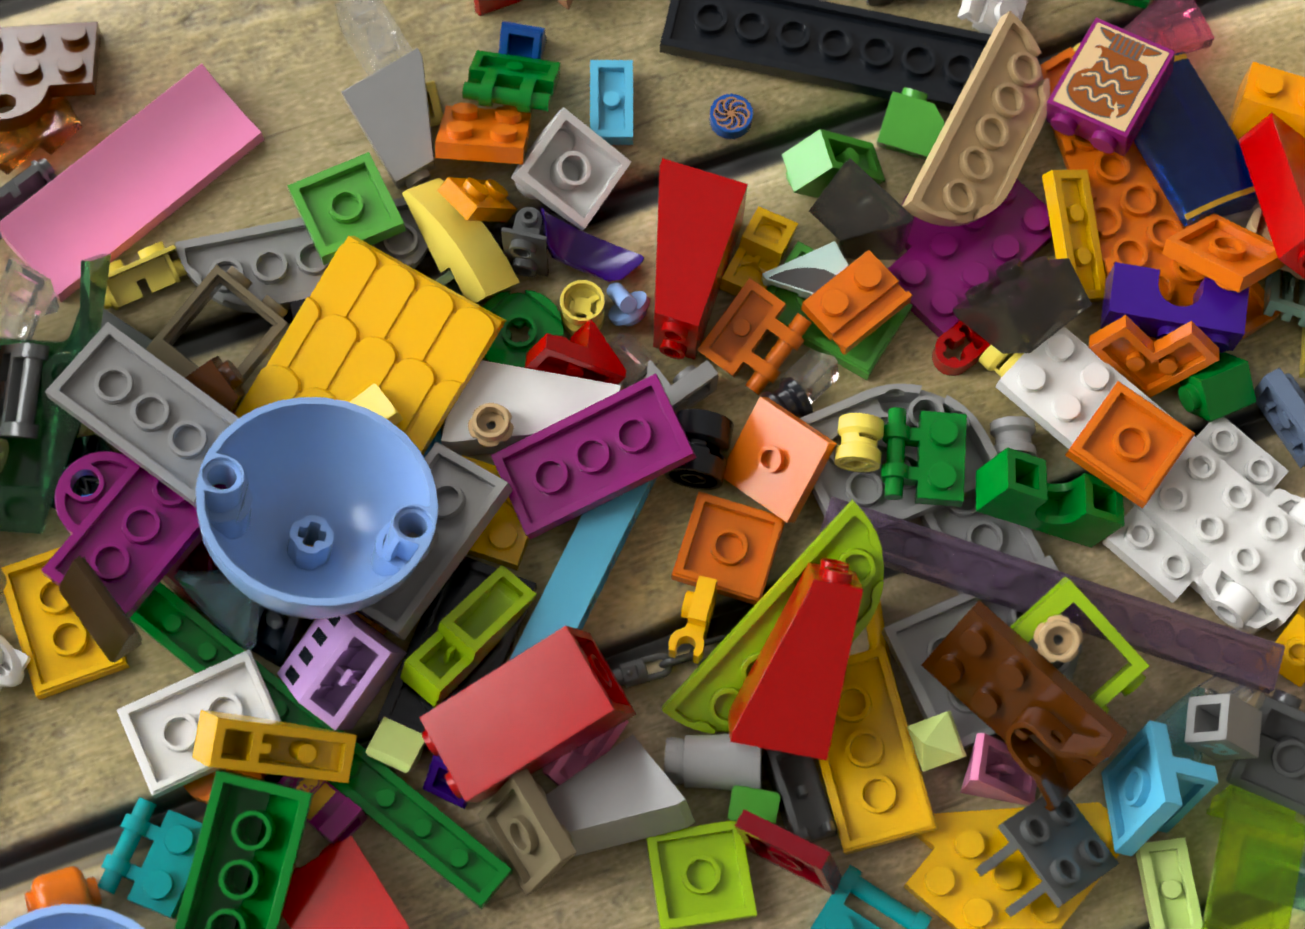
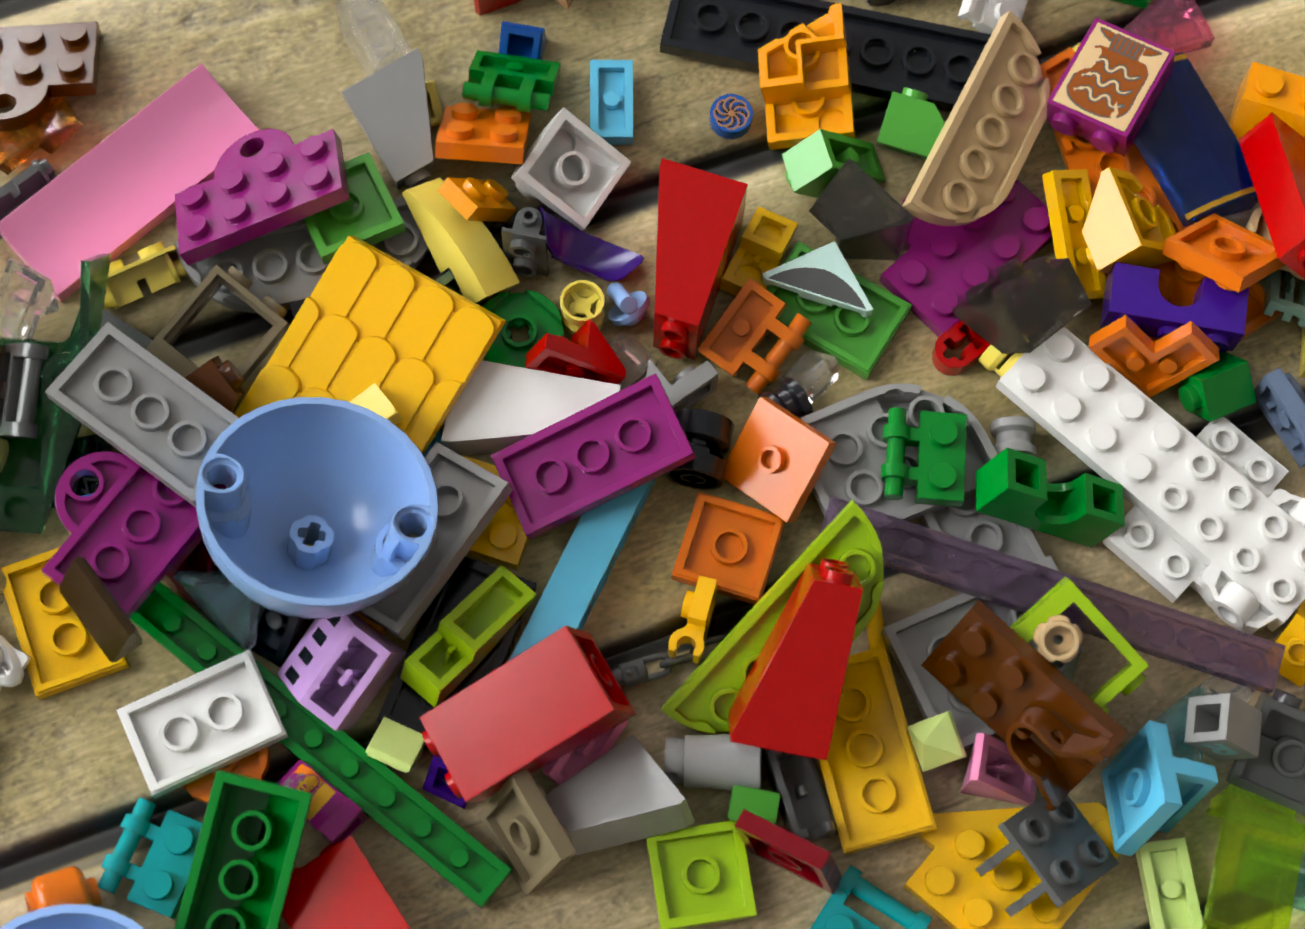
yellow slope [192,710,357,783] -> none
tan plate [468,403,514,447] -> none
orange plate [801,250,913,355] -> none
light yellow wheel [834,413,885,472] -> none
orange plate [1065,381,1195,509] -> none
none -> magenta plate [175,129,350,266]
none -> light orange slope [758,3,855,150]
none -> yellow slope [1082,167,1176,273]

